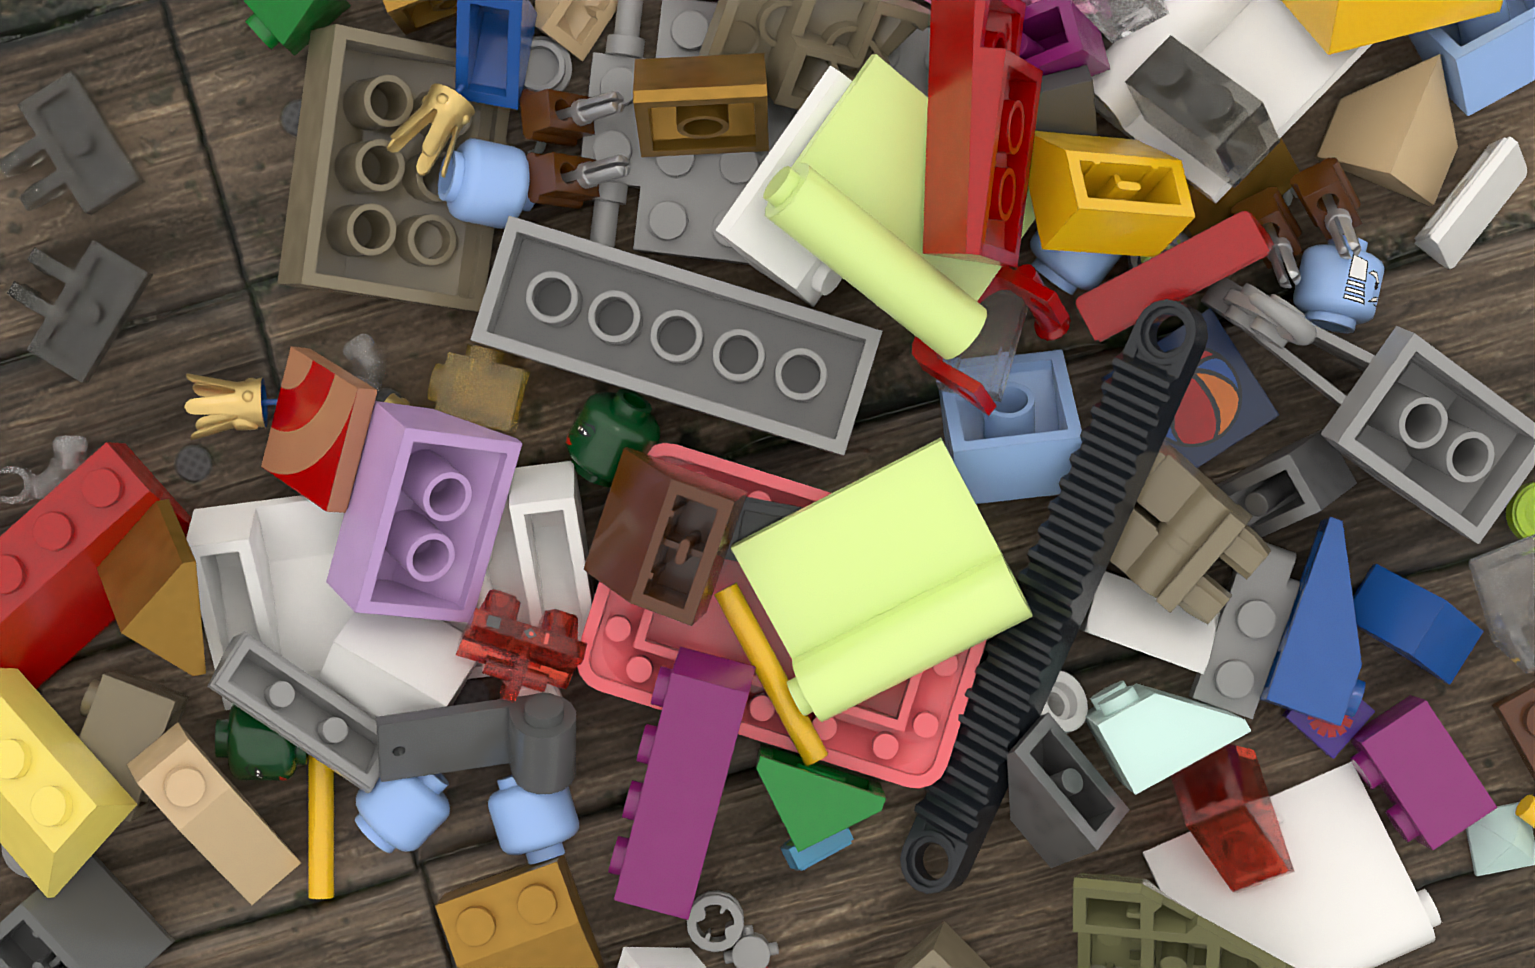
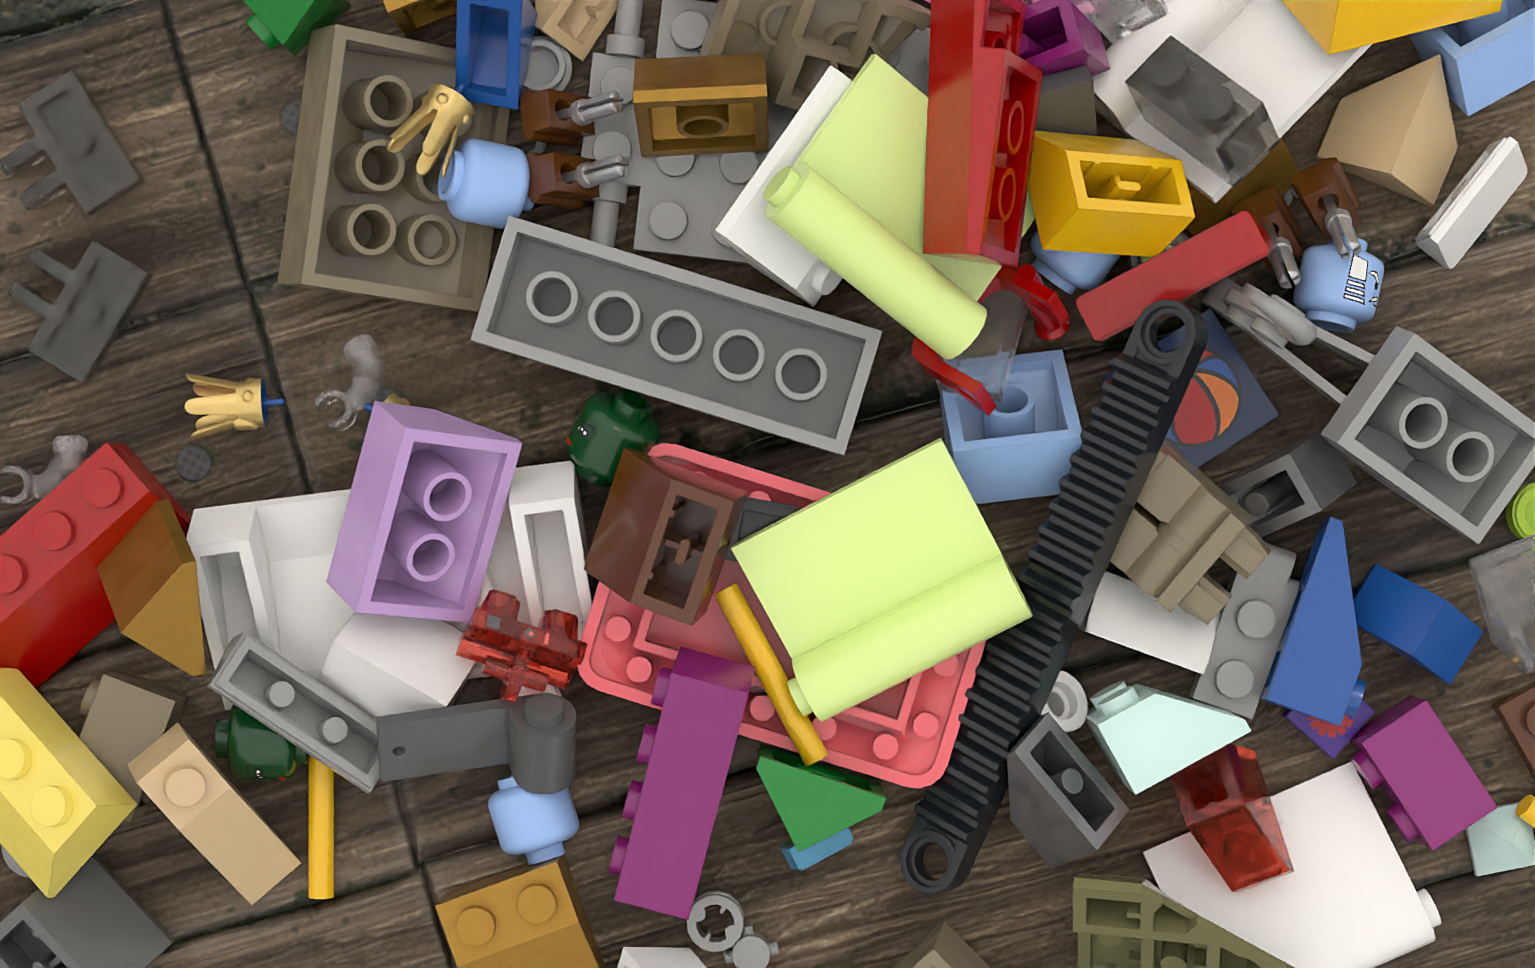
nougat tile [261,347,377,513] -> none
light blue head [355,773,450,853] -> none
clear yellow brick [428,344,530,433] -> none

